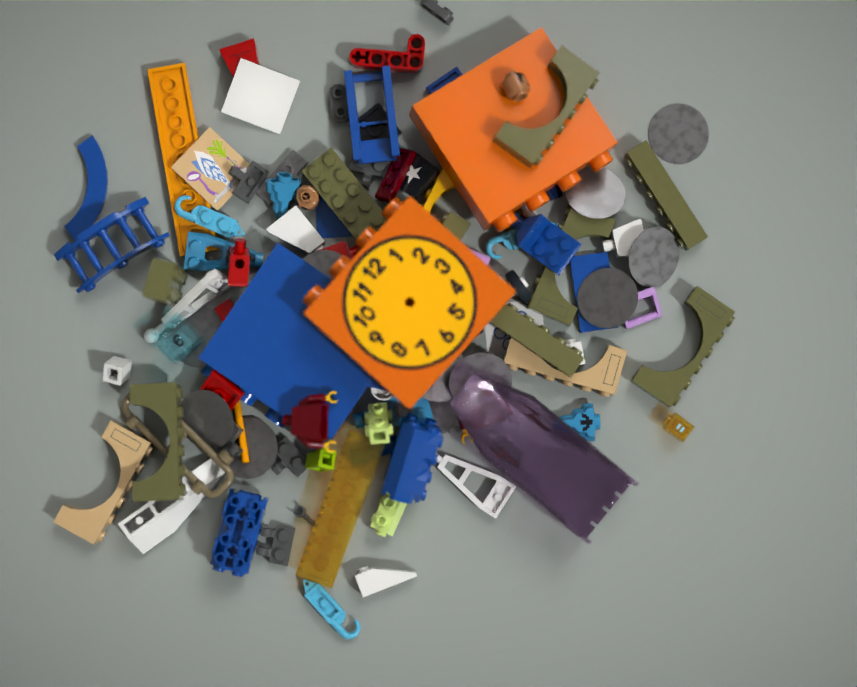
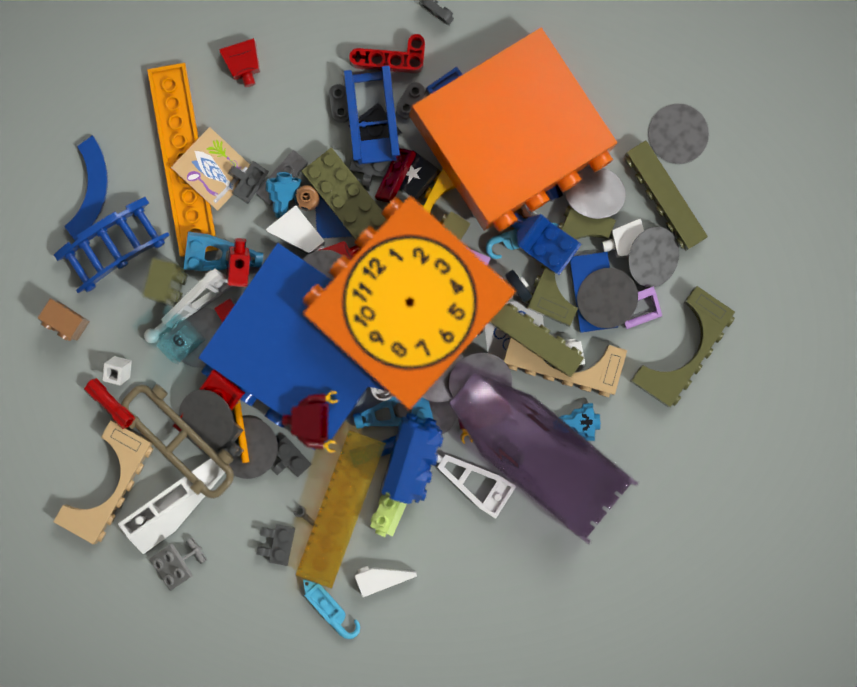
olive arch [130,382,186,502] -> none
medium azure plate [174,195,245,239] -> none
blue brick [210,488,269,577] -> none
white sticker [221,58,300,134] -> none
lime brick [305,448,336,472] -> none
yellowish green brick [364,402,393,444] -> none
olive arch [493,45,600,168] -> none
medium nougat head [502,71,530,102] -> none
clear yellow brick [663,413,694,442] -> none
none -> medium nougat brick [38,298,90,341]
none -> red axle [84,378,135,429]
none -> light grey plate [150,537,207,591]
none -> dark grey plate [397,82,425,119]

